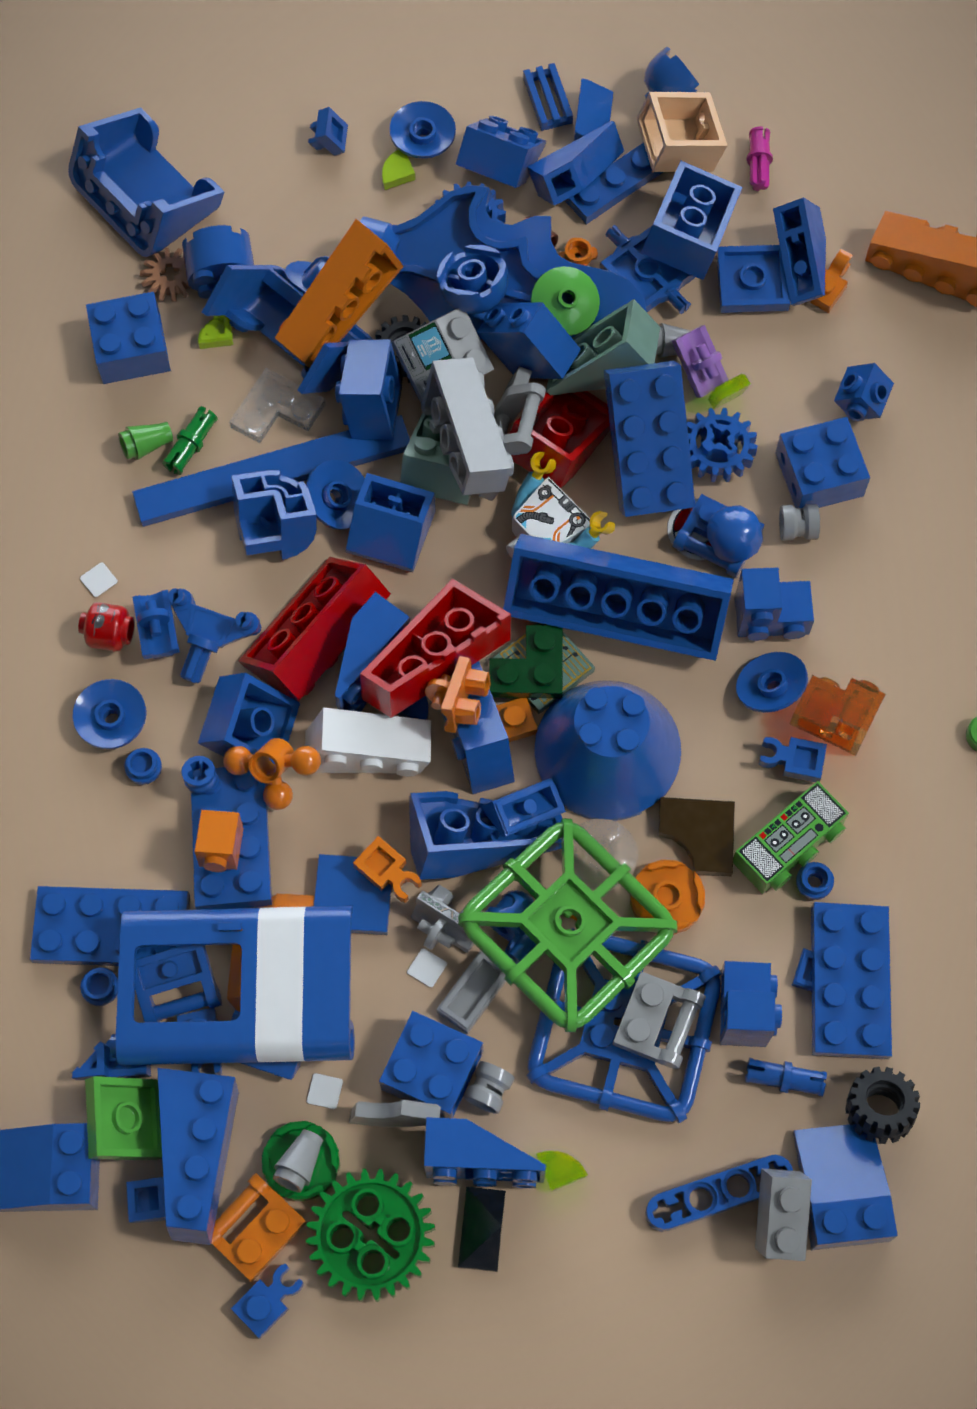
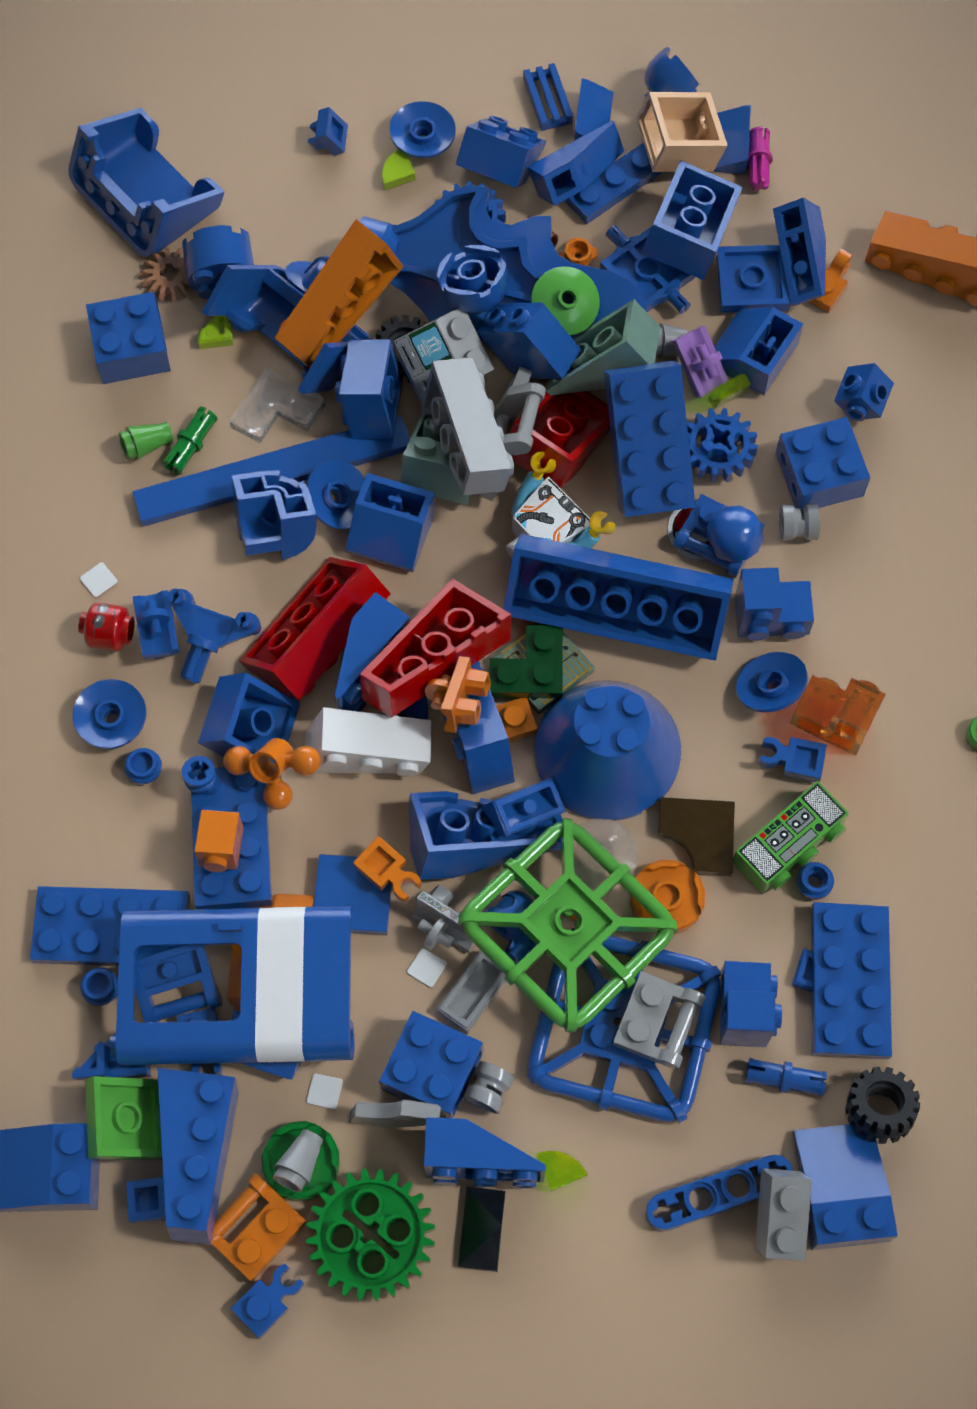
none -> blue slope [713,105,751,174]
none -> blue slope [714,307,804,396]

